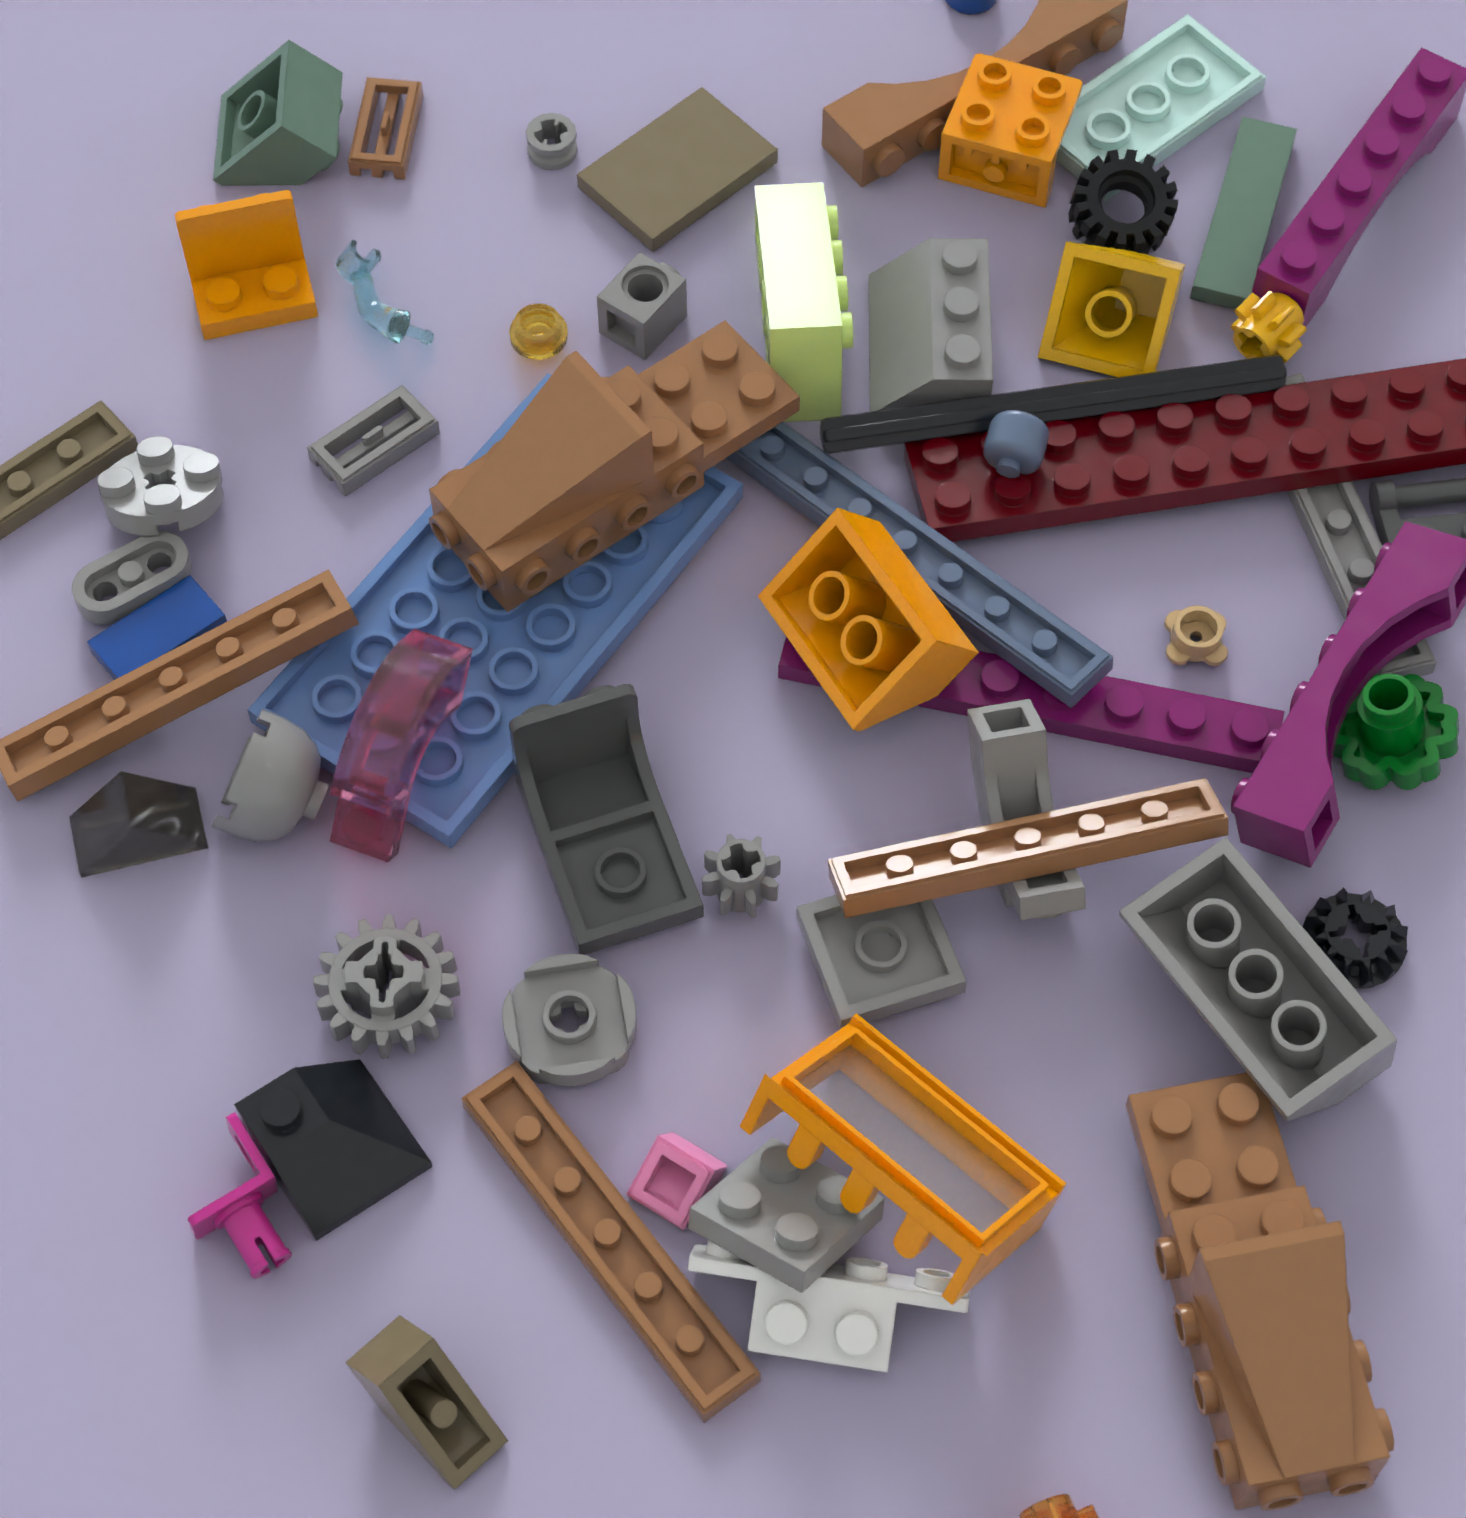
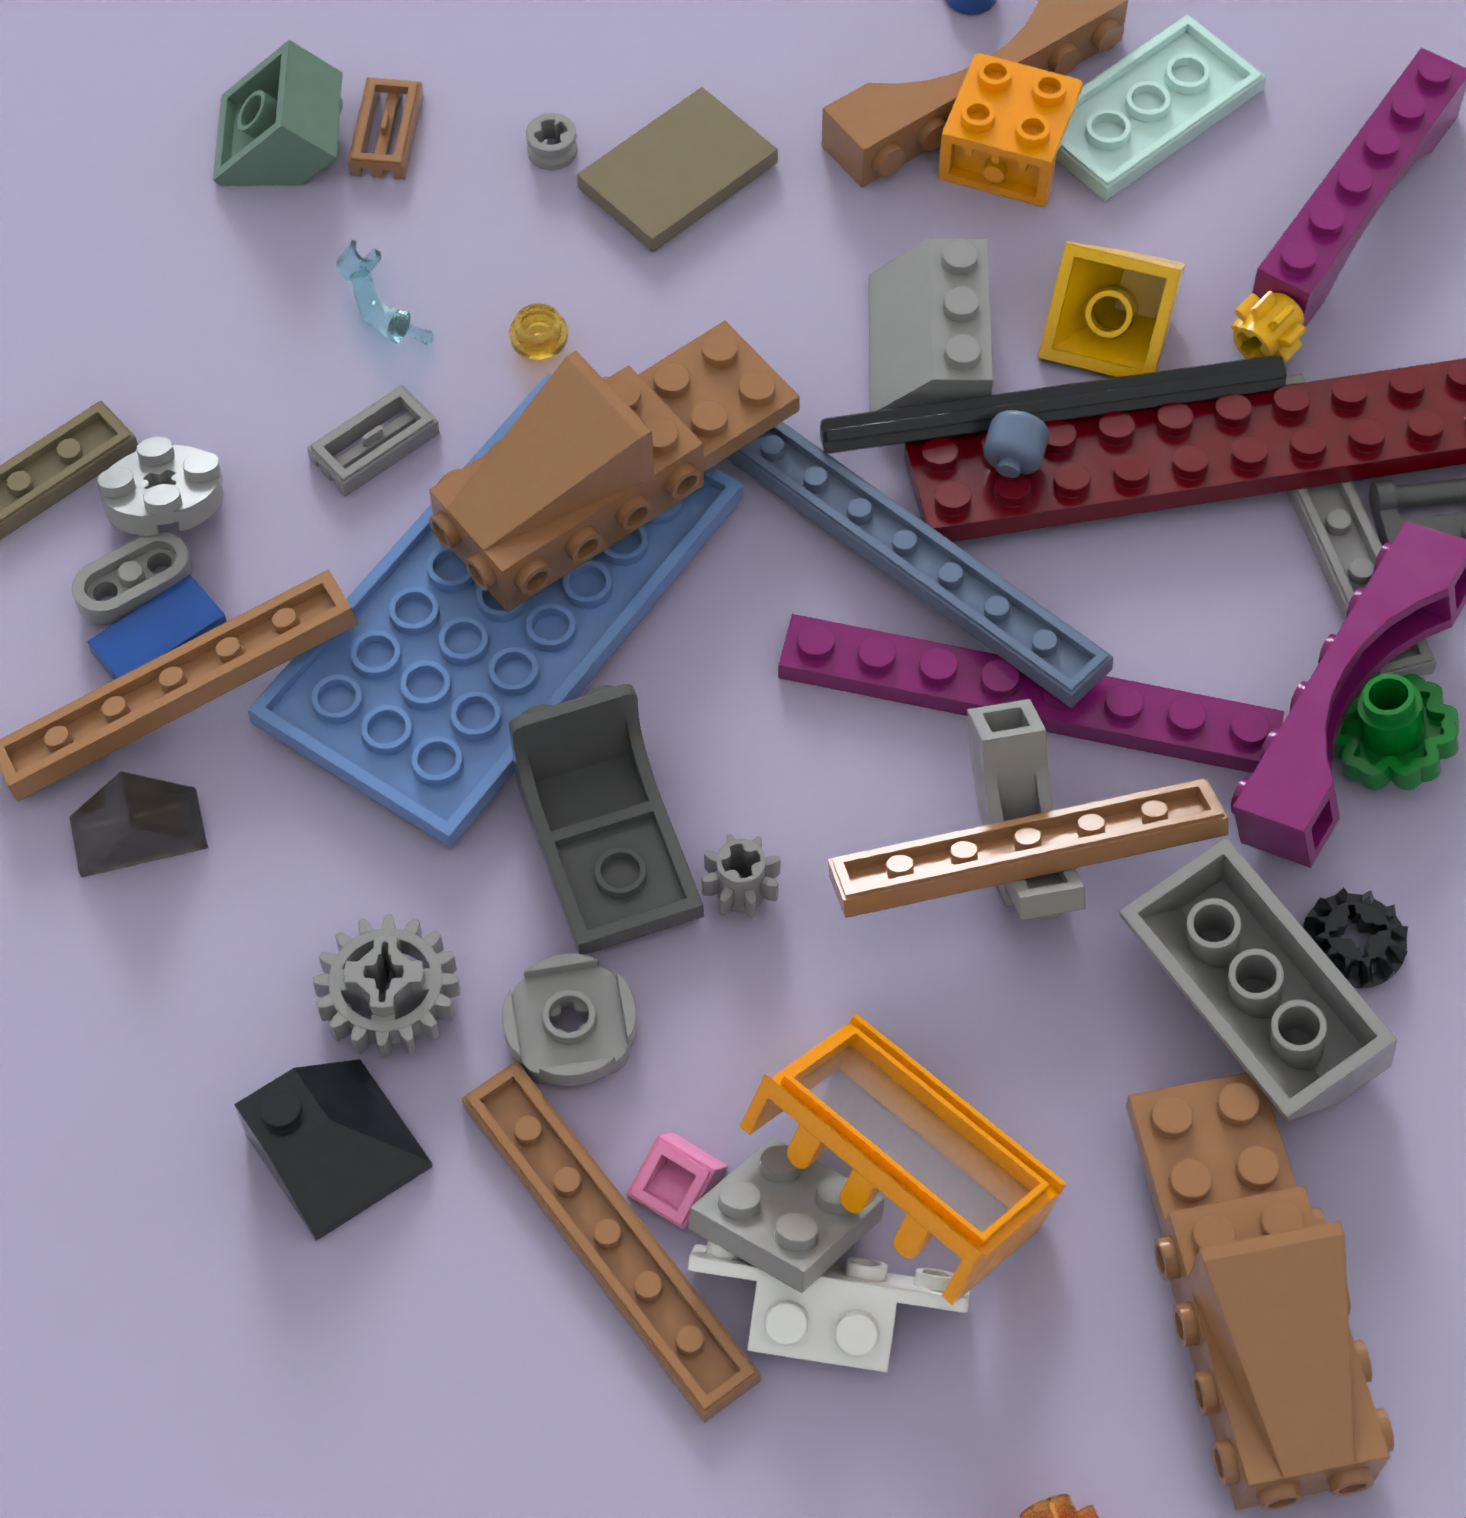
light orange bracket [174,190,318,340] -> none
dark pink bracket [187,1112,292,1279] -> none
light grey cylinder [212,708,329,842] -> none
clear pink arch [330,629,473,862] -> none
dark tan slope [345,1315,508,1490] -> none
light grey brick [597,252,687,360] -> none
yellowish green wedge [755,183,853,422] -> none
light orange slope [758,507,979,731] -> none
light grey plate [796,895,967,1030] -> none
black tyre [1068,149,1178,255] -> none
tan plate [1164,605,1228,666] -> none
sand green tile [1190,116,1297,309] -> none

